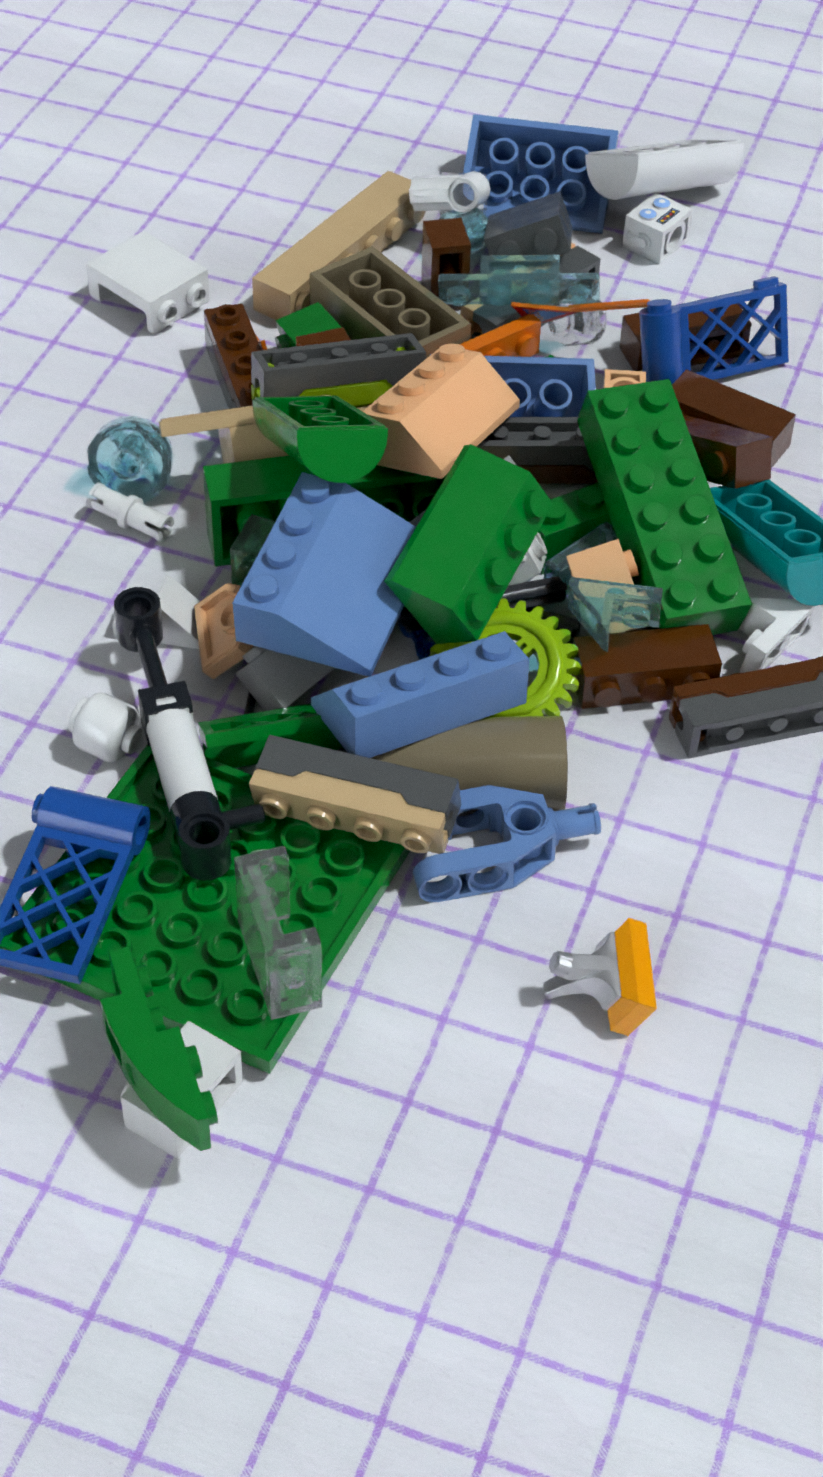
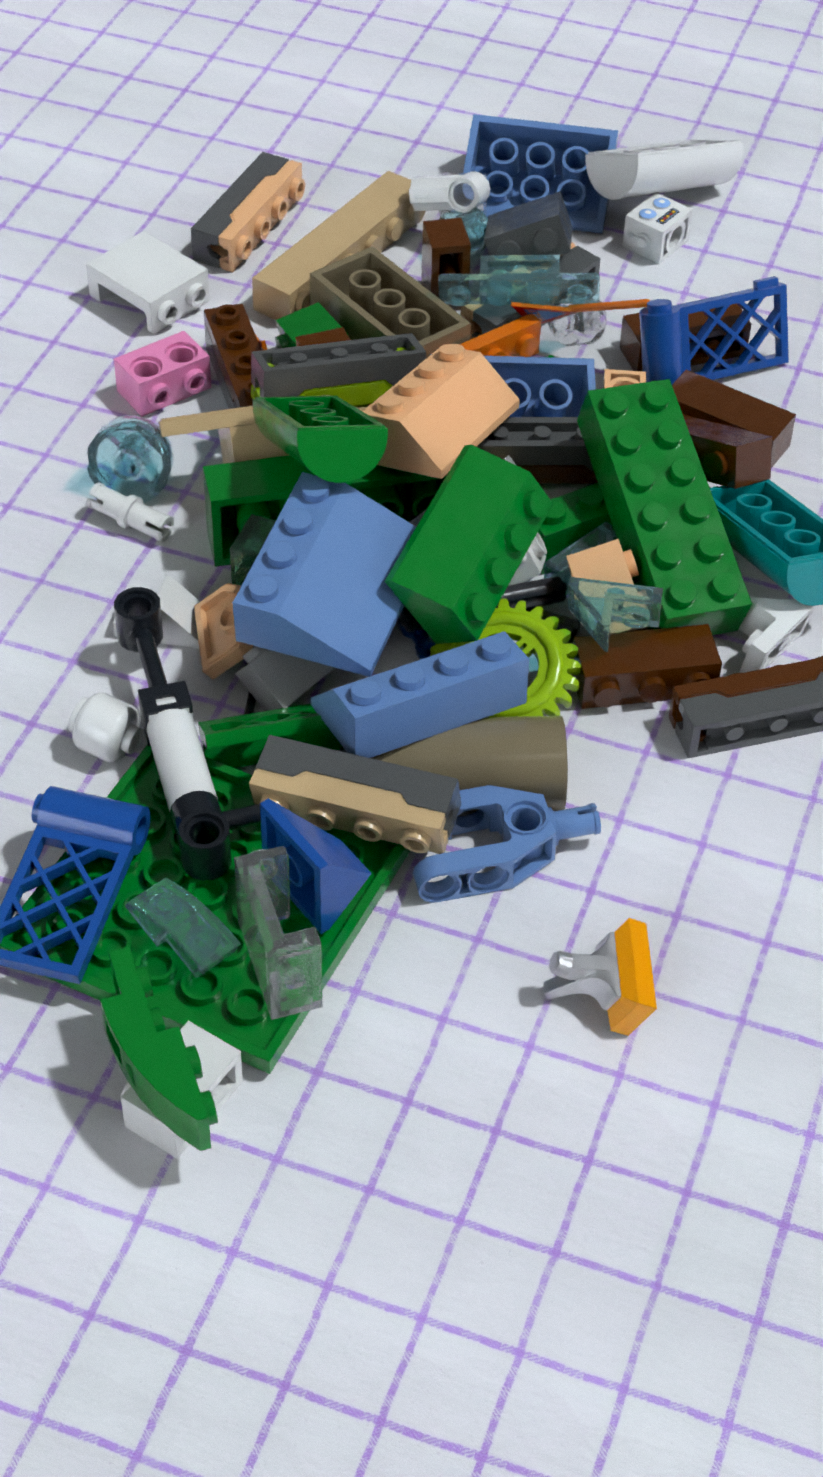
none -> bright pink brick [114,331,211,417]
none -> clear light blue slope [125,878,241,978]
none -> piece [191,152,305,272]
none -> blue slope [260,798,372,934]

